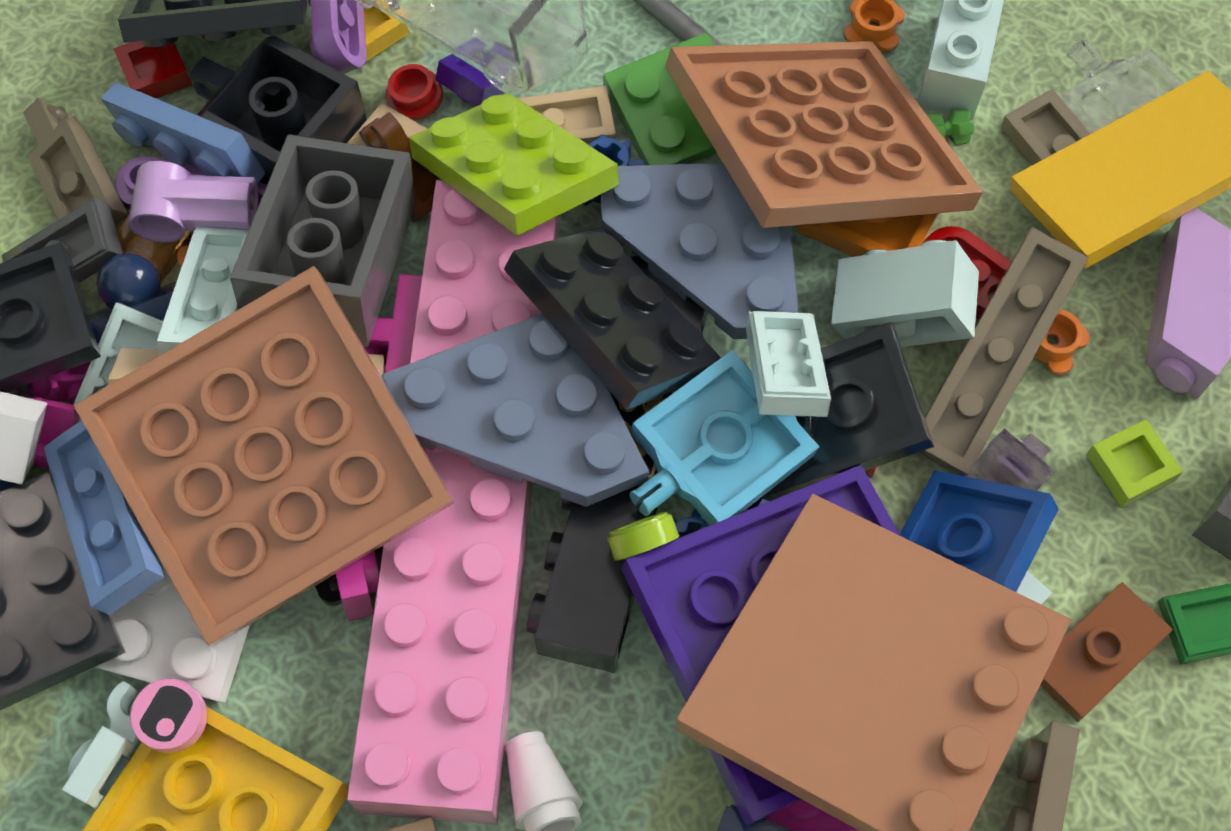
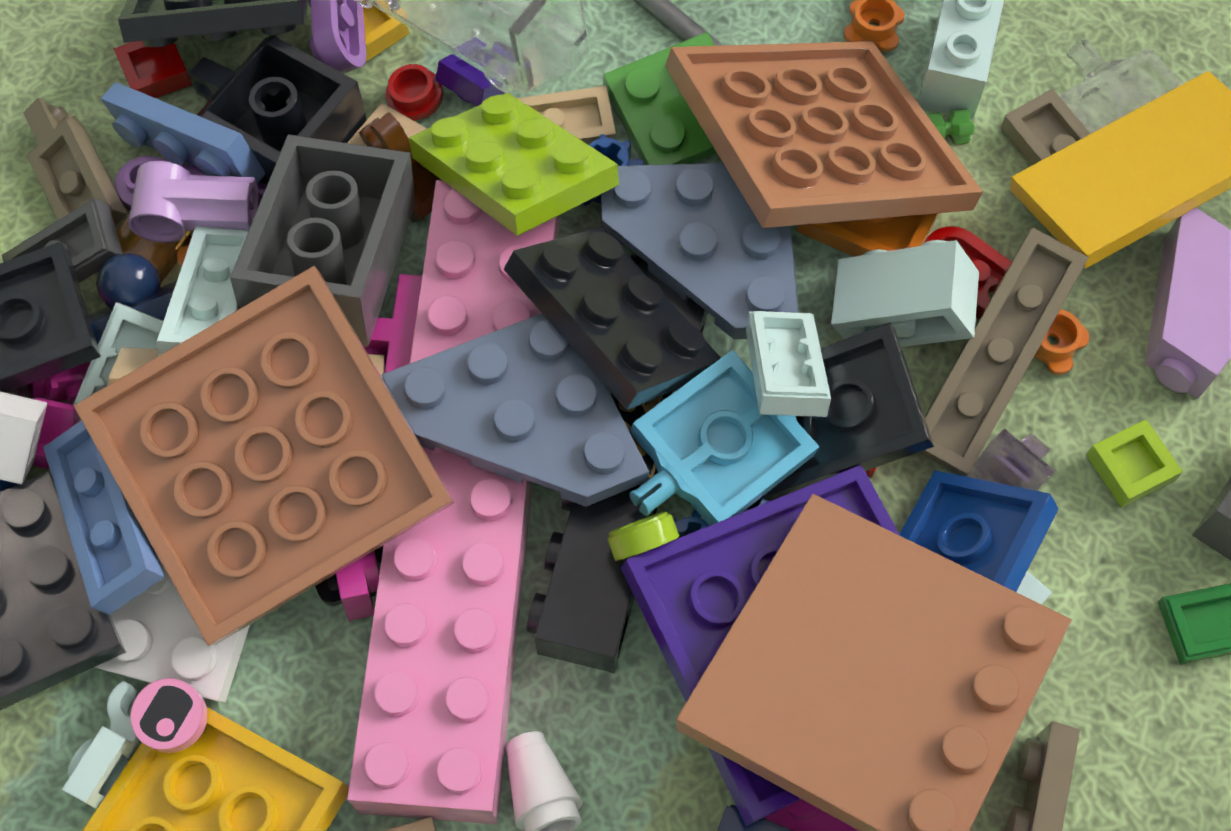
dark orange plate [1040,582,1173,722] -> none

